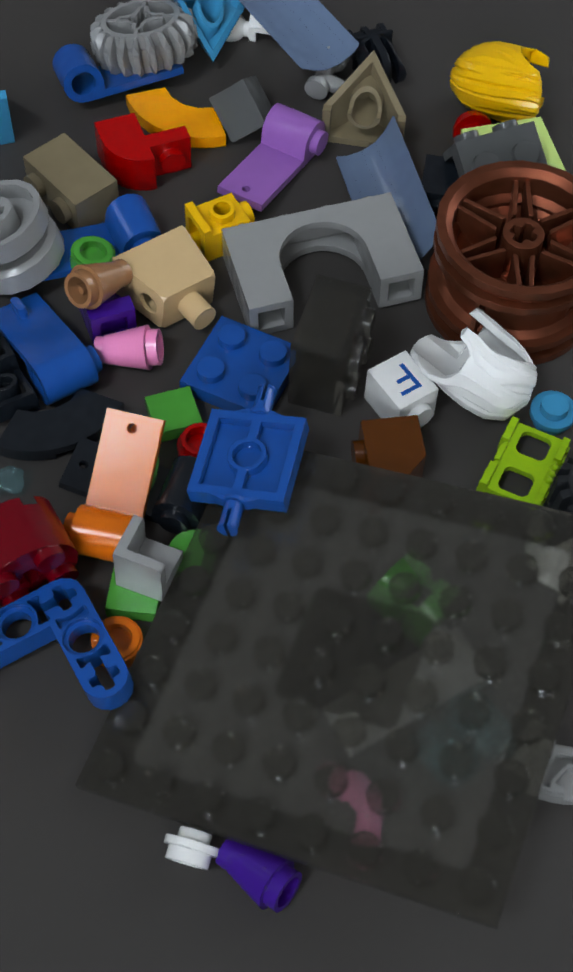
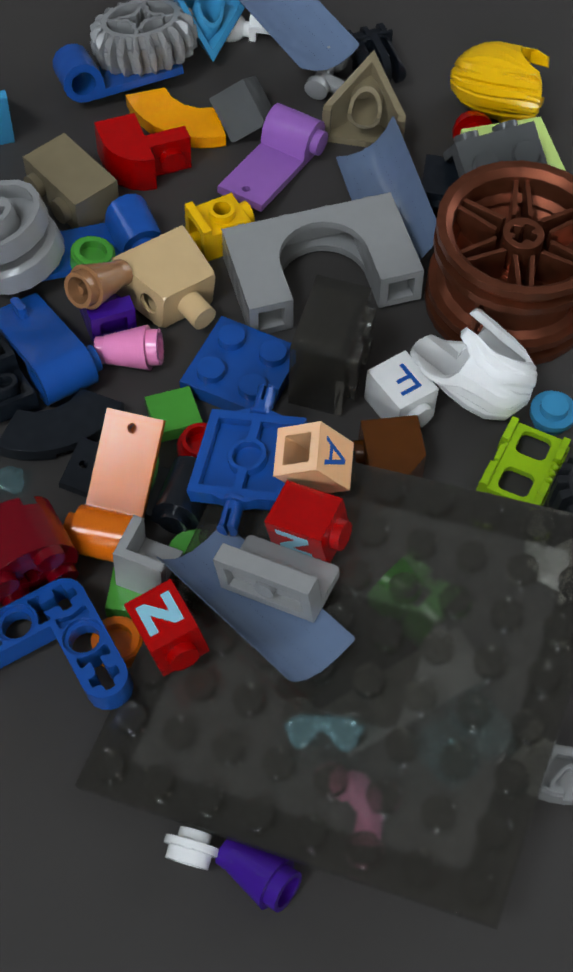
none -> red brick [124,579,210,677]
none -> sand blue sticker [157,529,355,683]
none -> light grey panel [213,535,340,623]
none -> red brick [264,480,352,563]
none -> light nougat brick [273,421,354,493]
none -> clear light blue piece [284,714,365,752]

